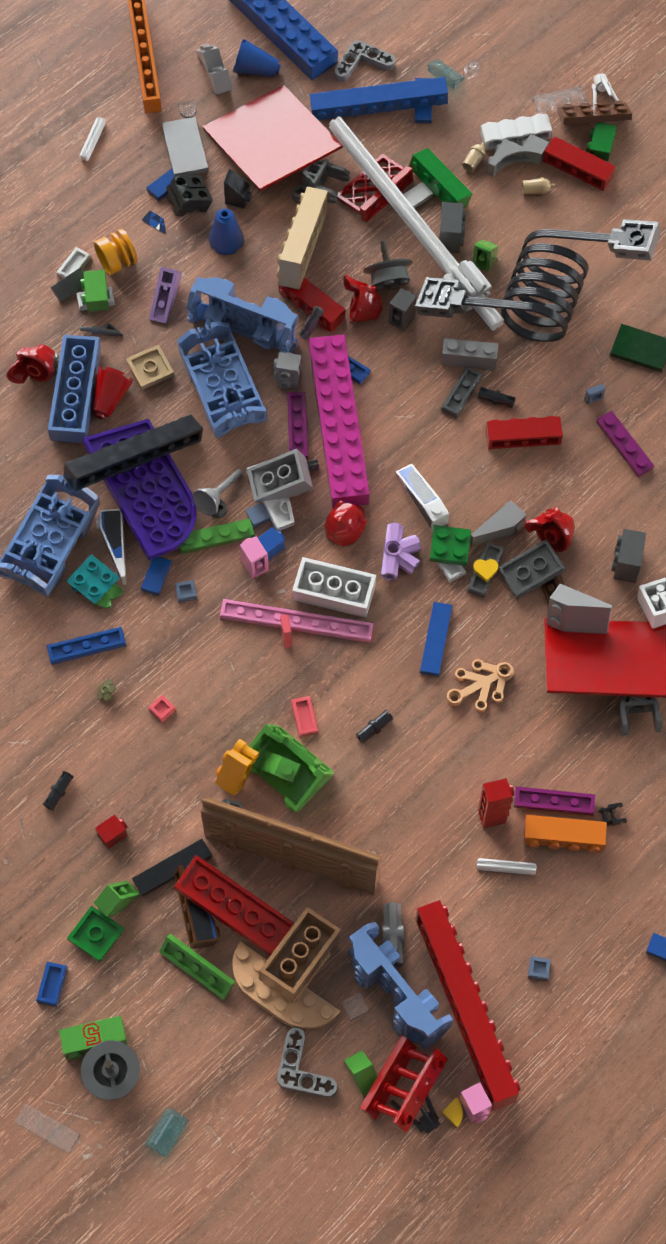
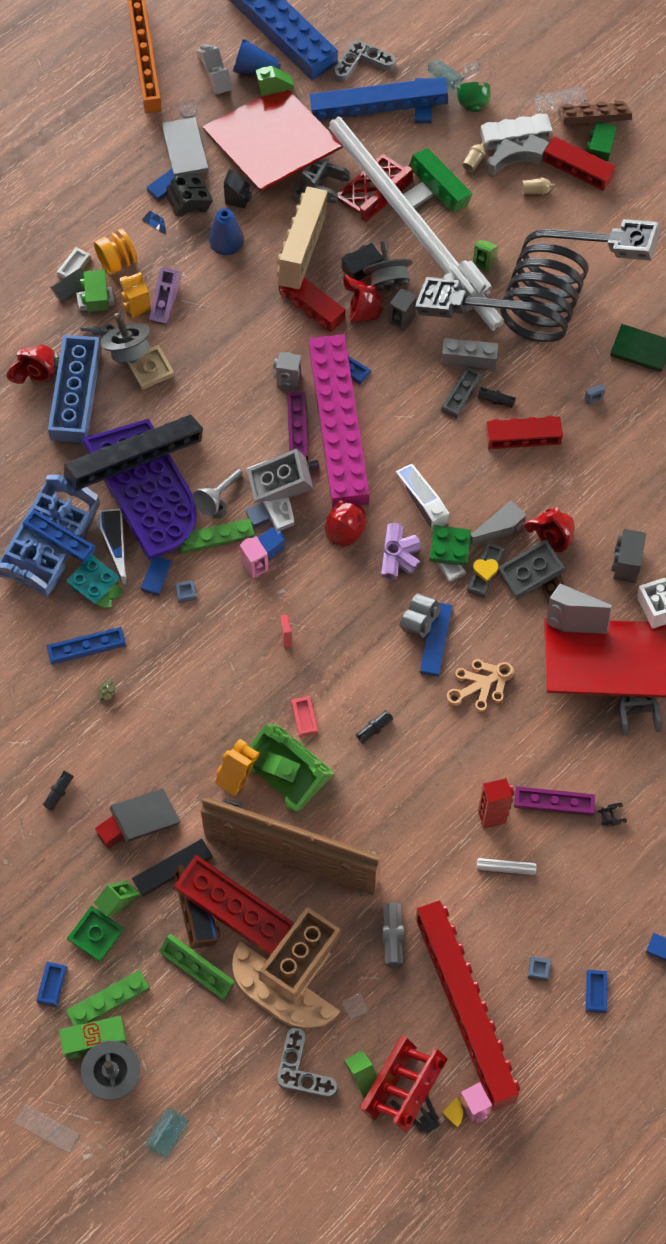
white axle [80,117,105,161] -> none
red cone [92,366,133,420] -> none
coral tile [148,695,176,723] -> none
medium blue piece [177,321,267,438] -> none
medium blue piece [186,277,298,353] -> none
bright pink tile [220,599,374,643] -> none
white brick [292,557,376,618] -> none
dark grey axle [299,306,324,339] -> none
medium blue piece [348,922,453,1050] -> none
dark grey brick [439,202,466,253] -> none
orange brick [523,815,607,853] -> none
white plant [592,73,619,104] -> none
magenta plate [596,411,654,477] -> none
none -> blue tile [22,509,96,563]
none -> bright green plate [66,970,150,1026]
none -> dark grey piece [101,313,150,363]
none -> dark grey tile [109,788,180,842]
none -> light orange hinge [119,272,151,318]
none -> bright green slope [256,66,294,96]
none -> black brick [342,243,383,281]
none -> dark grey brick [399,594,441,638]
none -> green cylinder [457,82,491,112]
none -> blue tile [585,970,608,1013]

